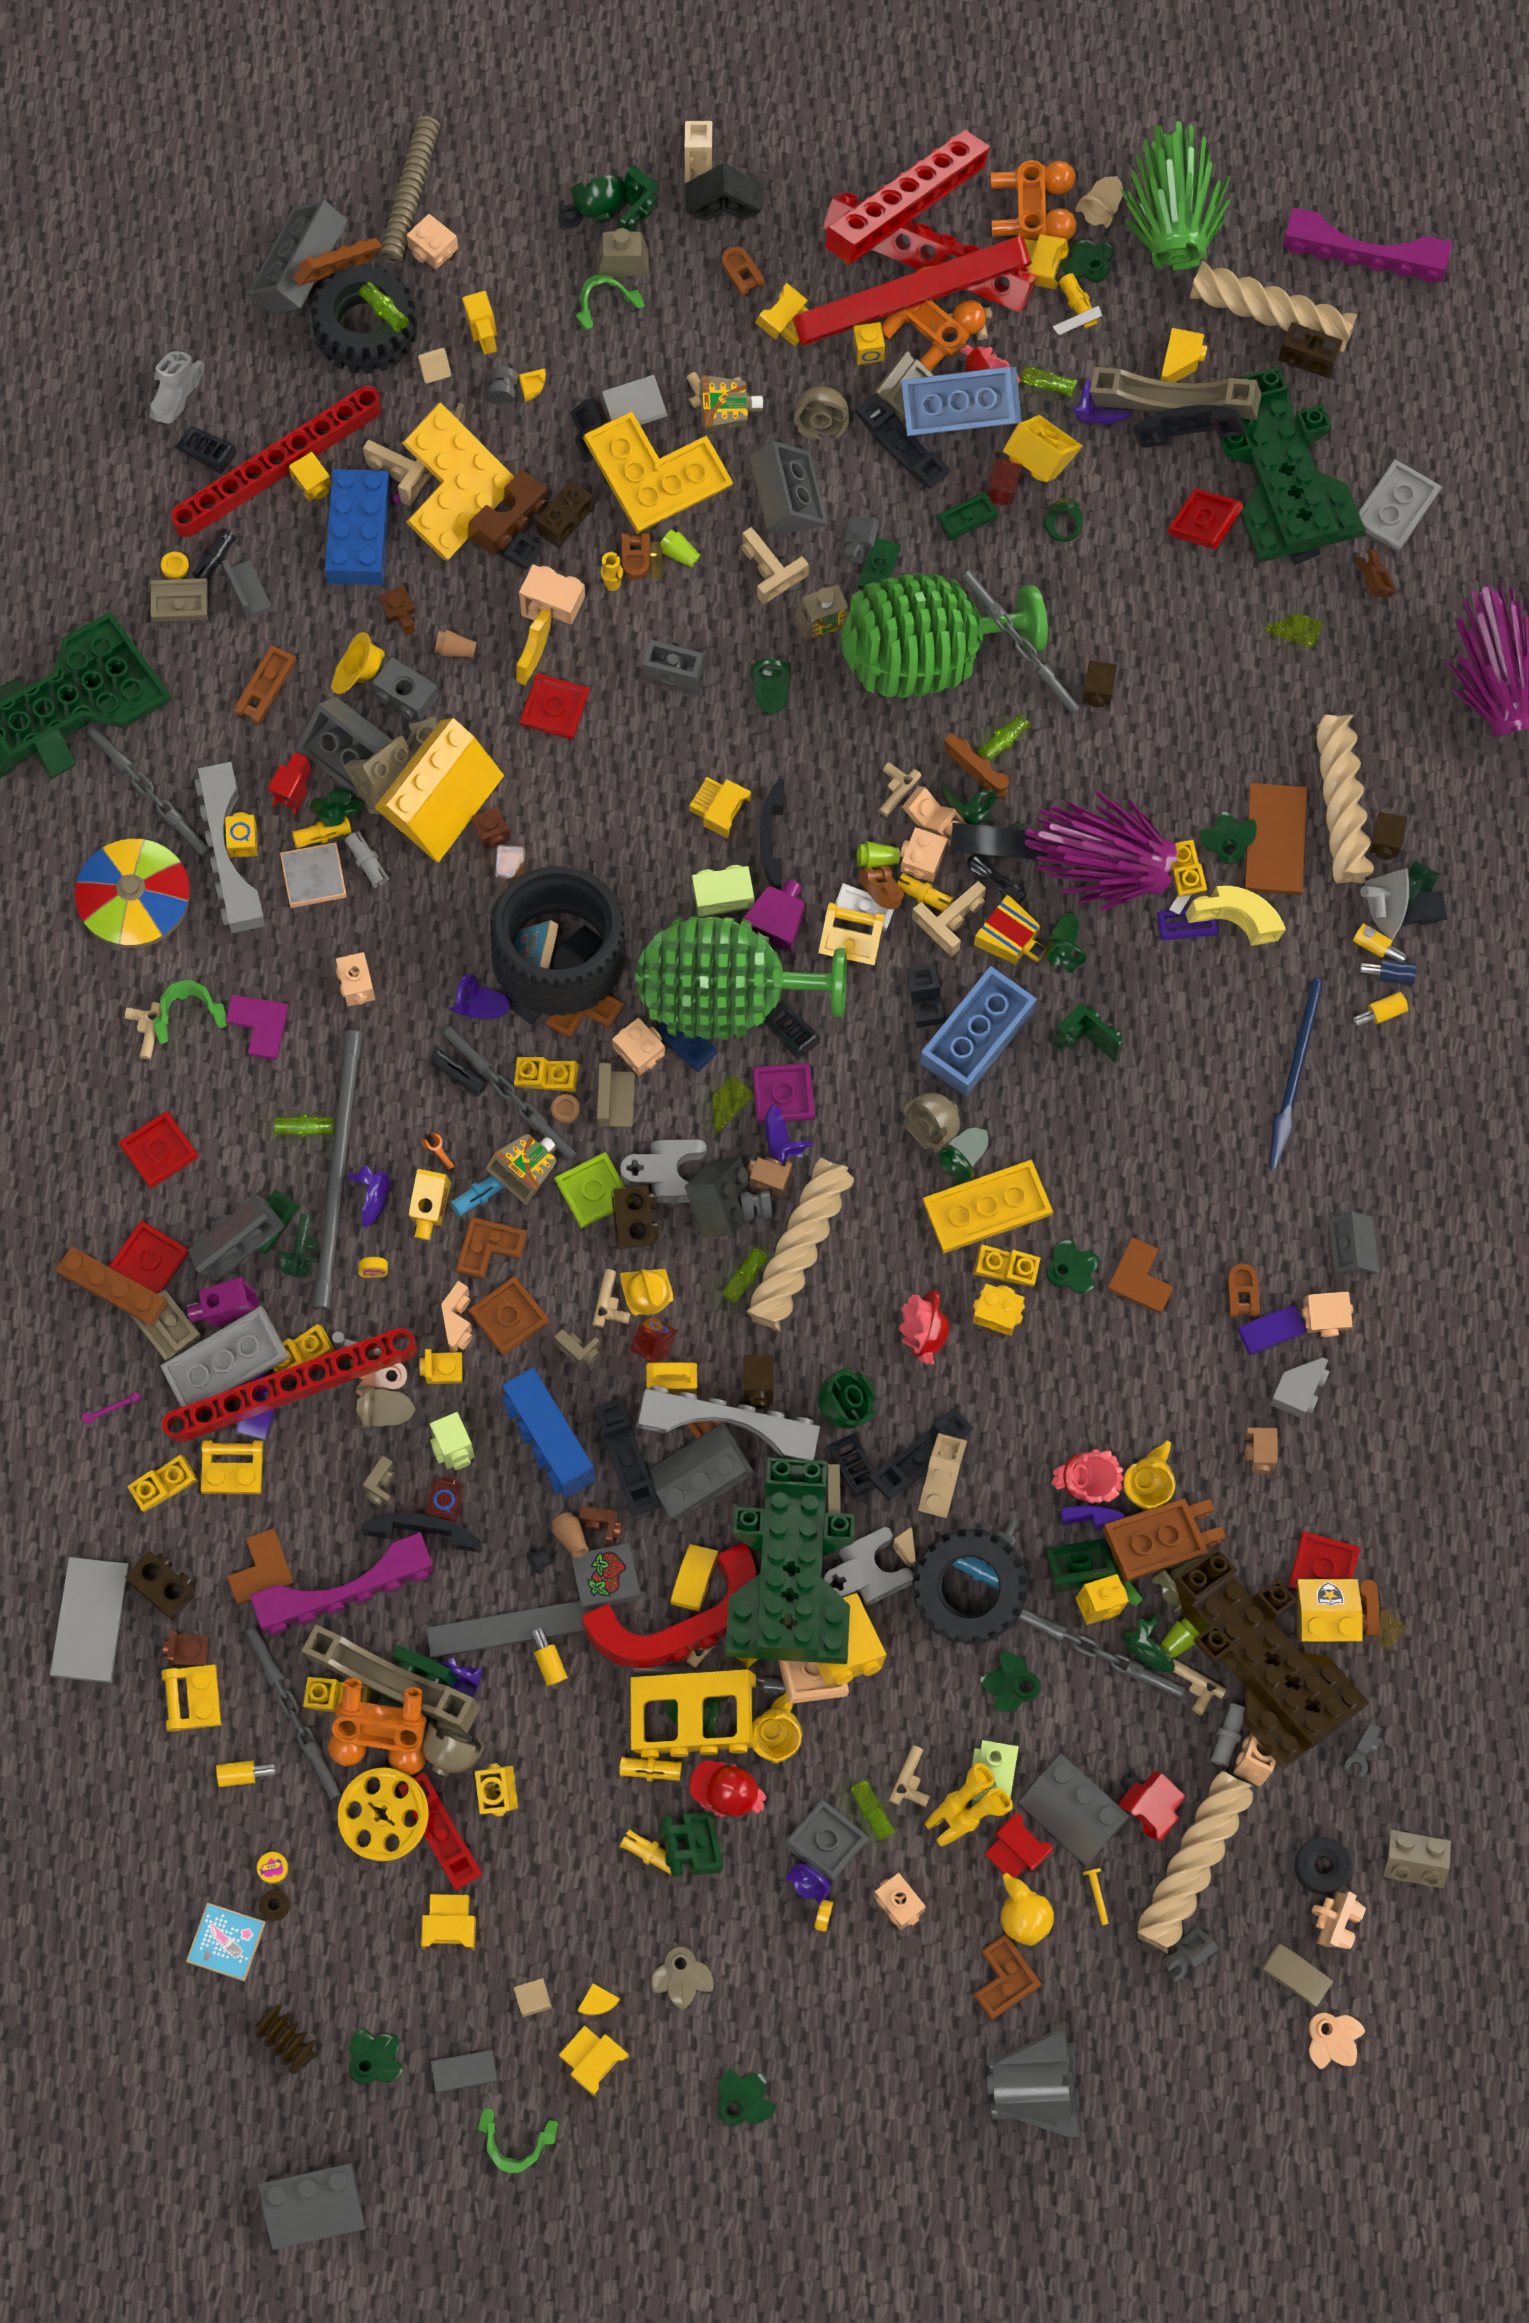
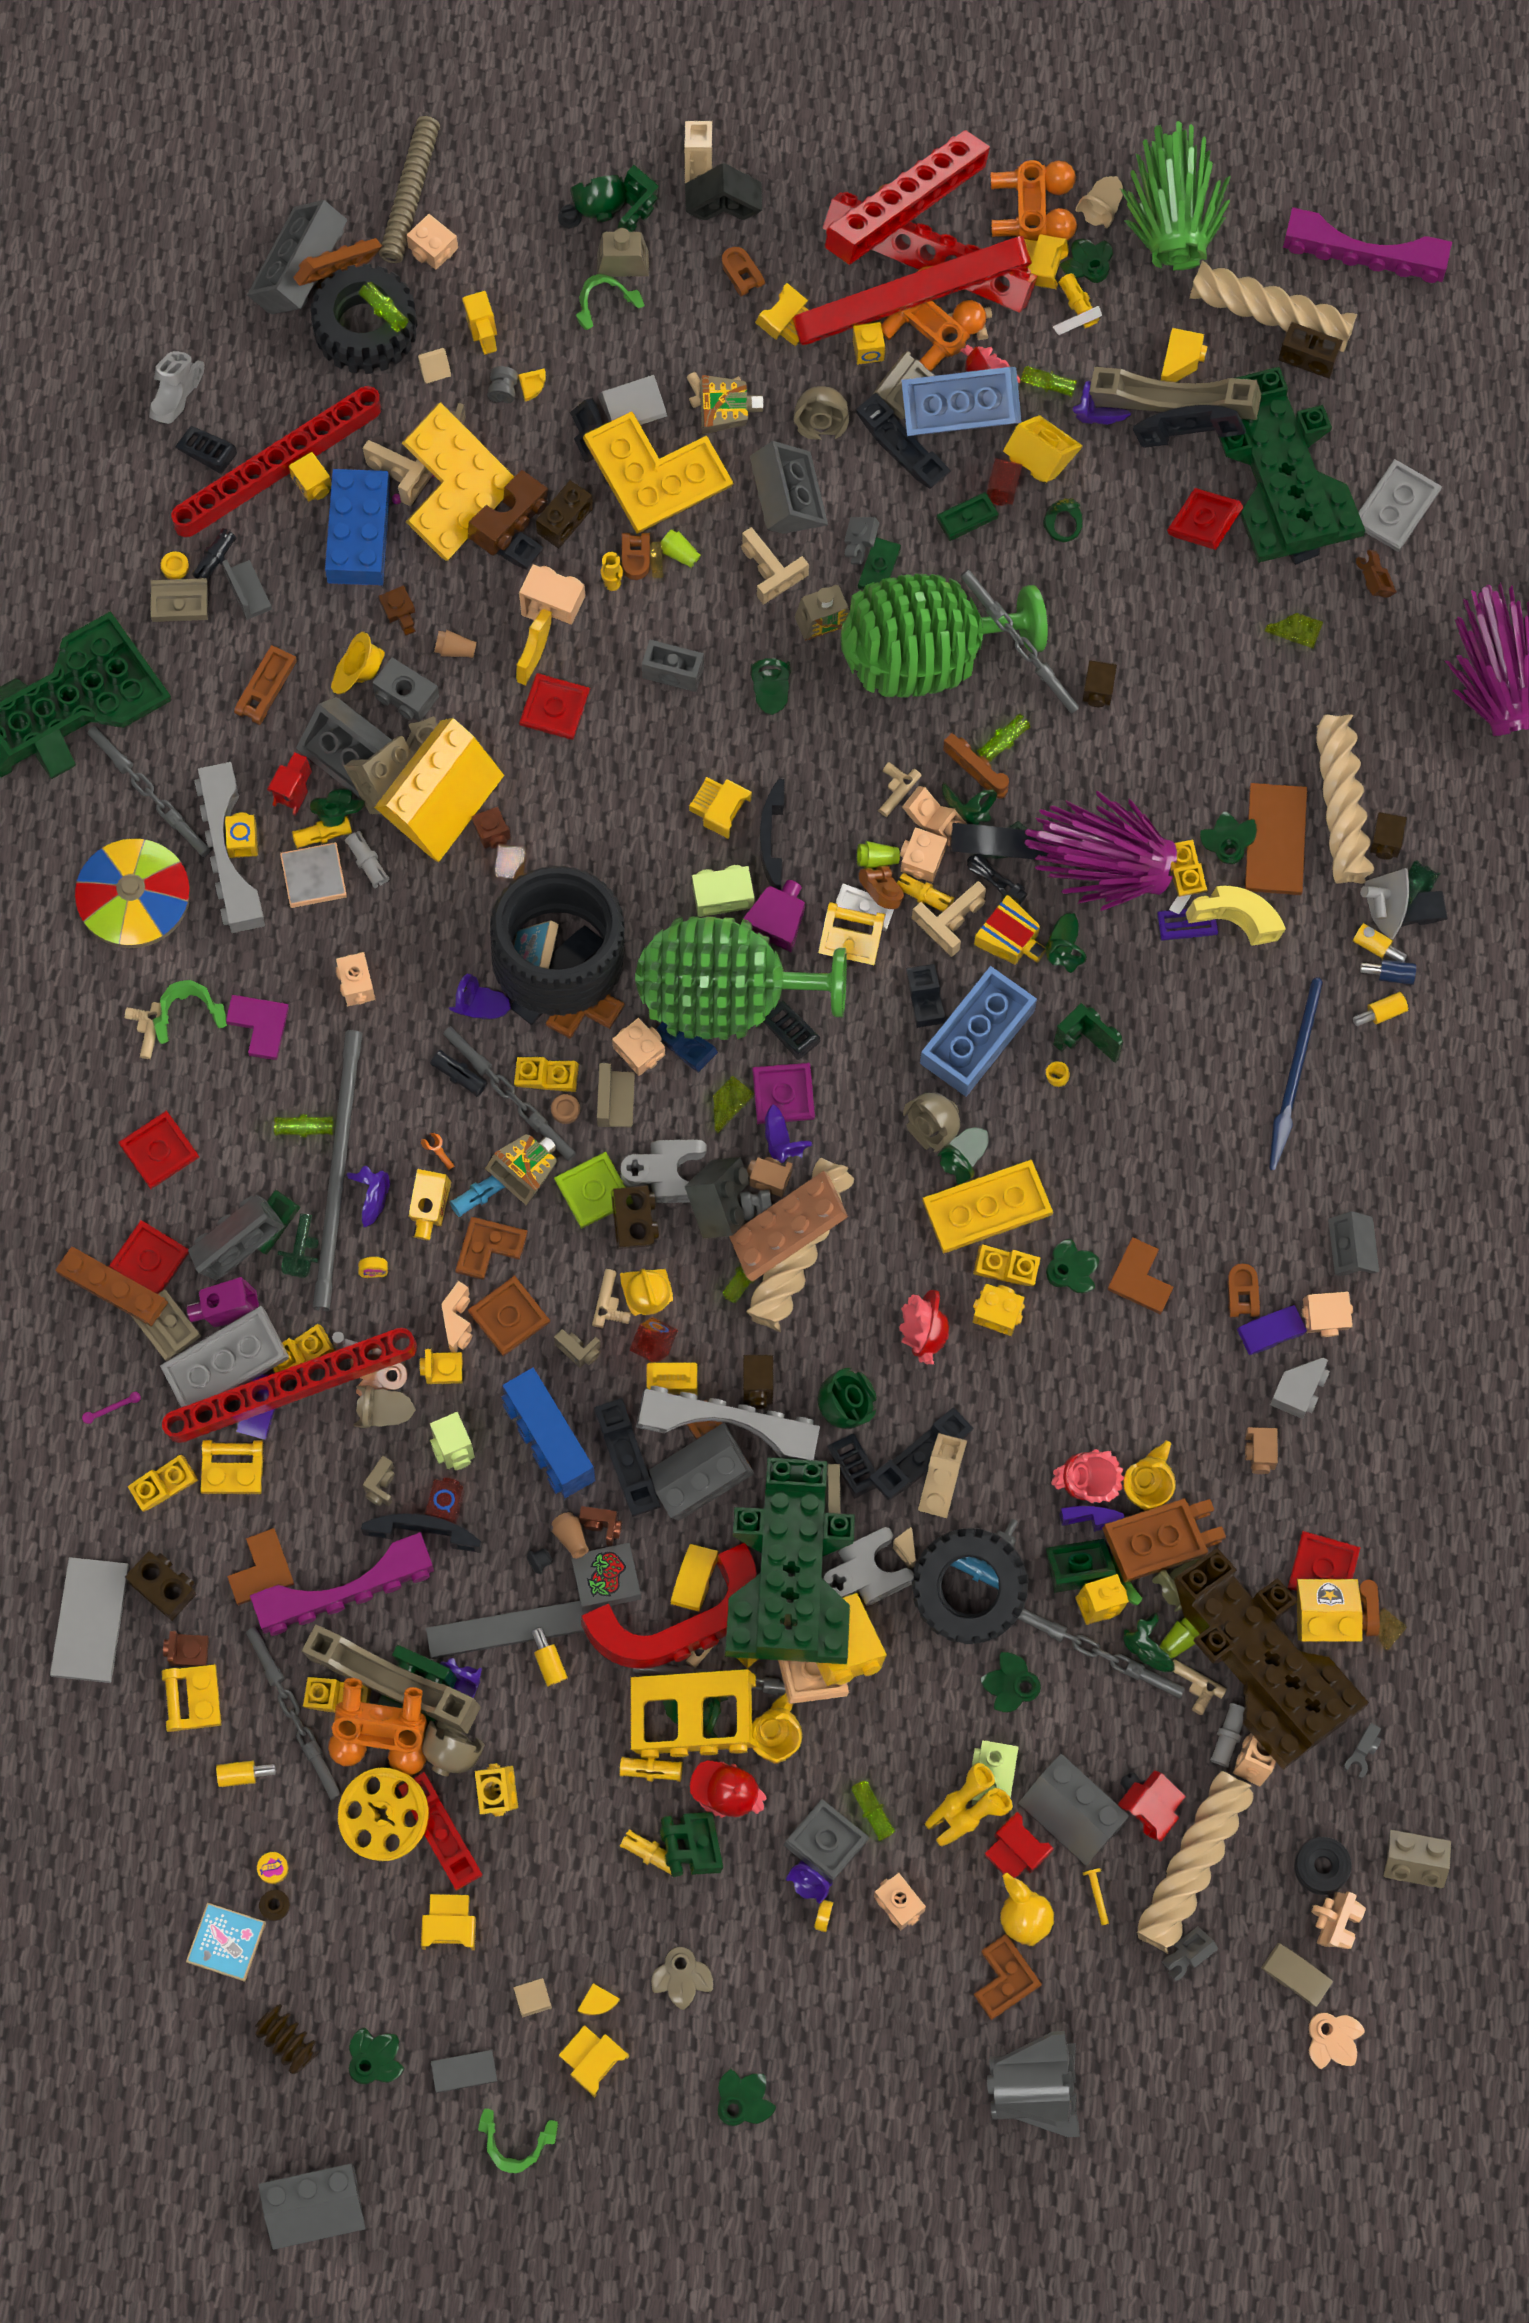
tan hose [889,1745,930,1807] -> none
none -> nougat piece [729,1171,848,1282]
none -> yellow hinge [1046,1062,1070,1087]

